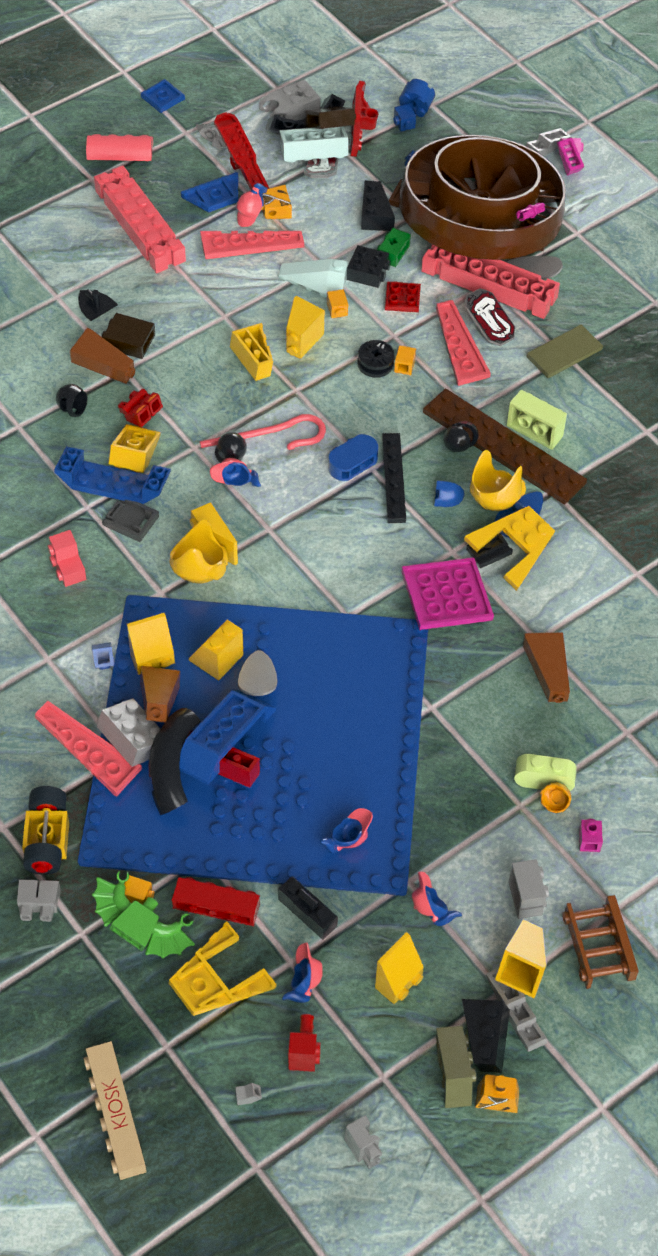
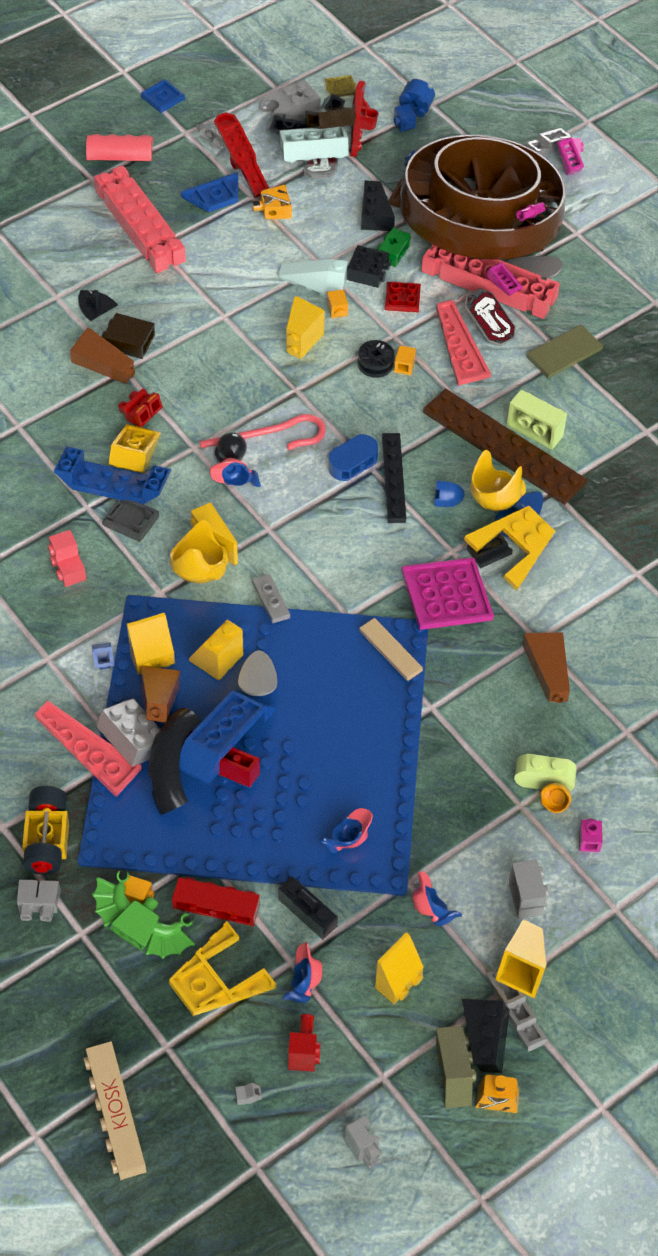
black helmet [56,384,88,417] -> none
coral wing [200,231,304,259] -> none
yellow wedge [230,323,273,381] -> none
coral hair [236,183,268,227] -> none
black helmet [443,421,479,452] -> none
dark orange fence [562,895,639,989] -> none
none -> light grey plate [252,574,290,623]
none -> clear yellow piece [325,75,356,97]
none -> tan tile [360,618,423,681]
none -> dark pink slope [486,262,522,296]

